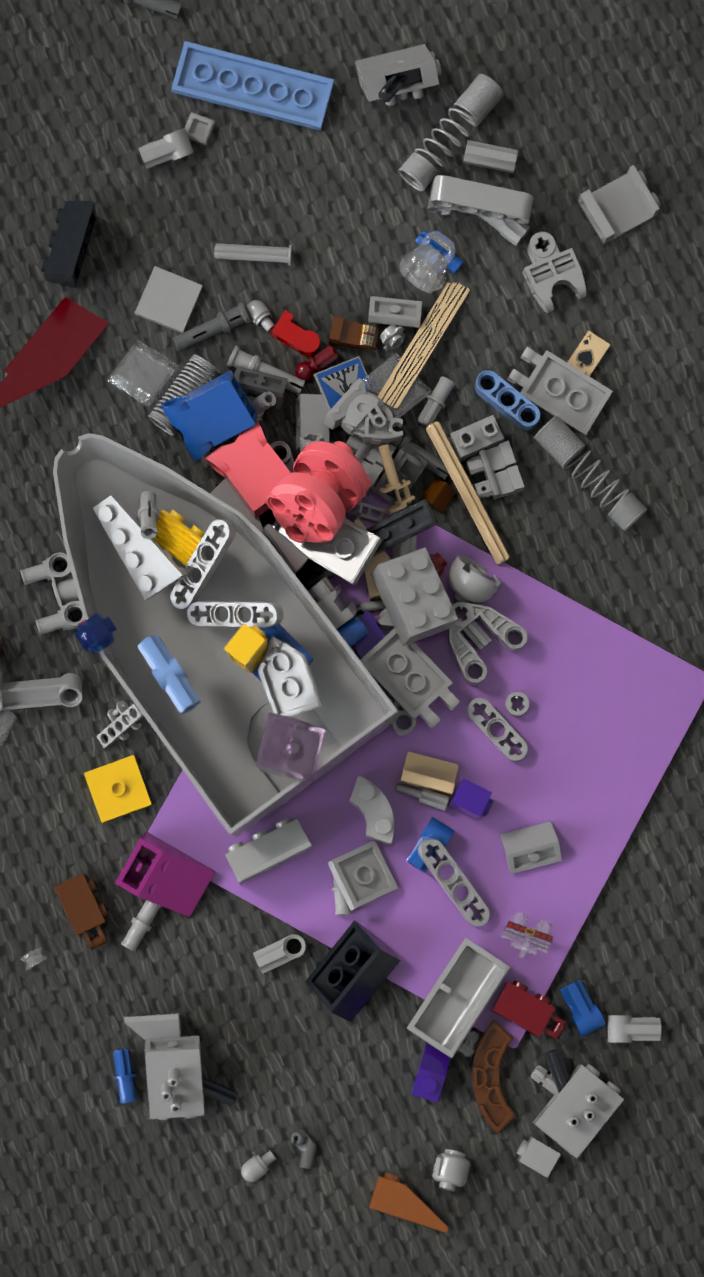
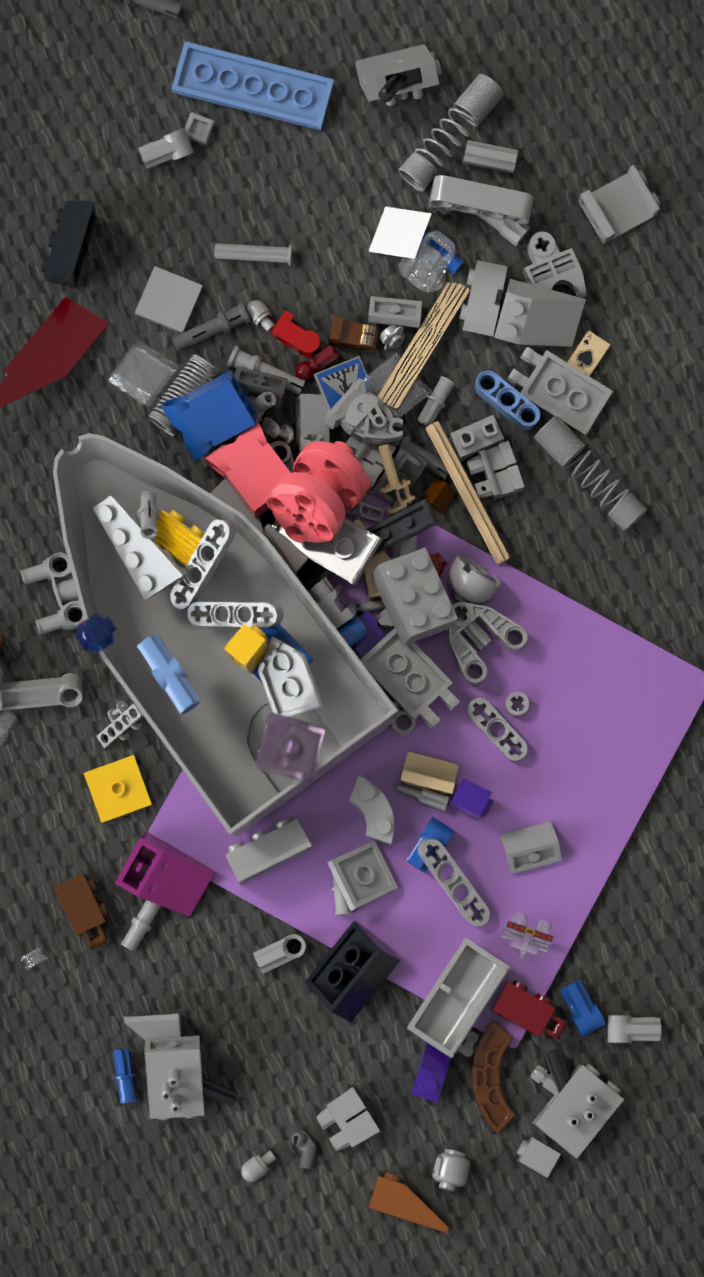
none -> light grey piece [262,417,294,444]
none -> light grey hips [316,1087,380,1151]
none -> white sticker [369,207,431,259]
none -> light grey brick [460,260,508,336]
none -> light grey slope [494,279,586,347]

